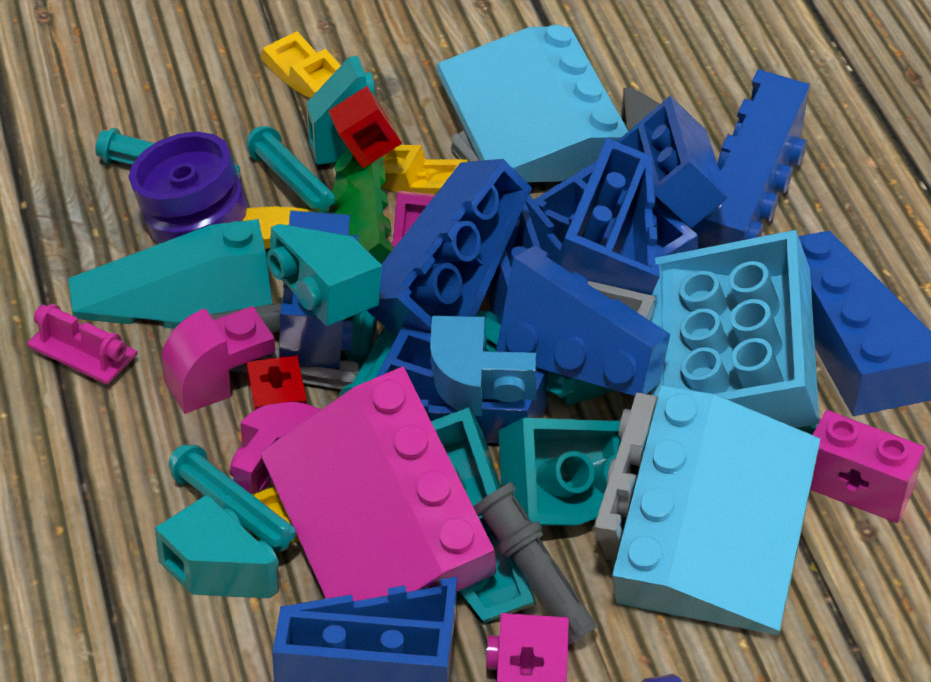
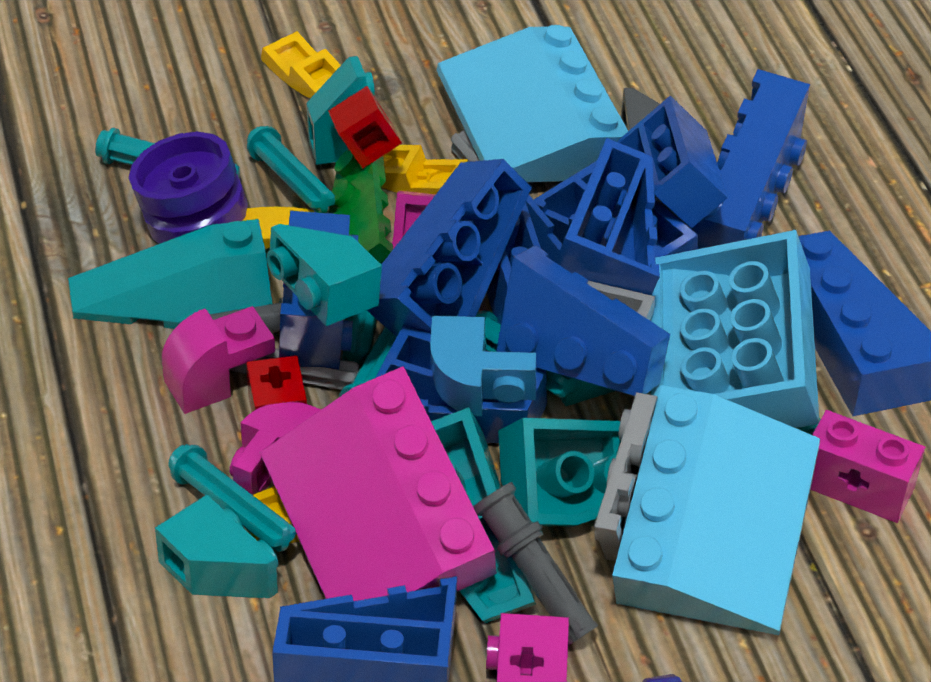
dark pink hinge [27,304,138,385] -> none

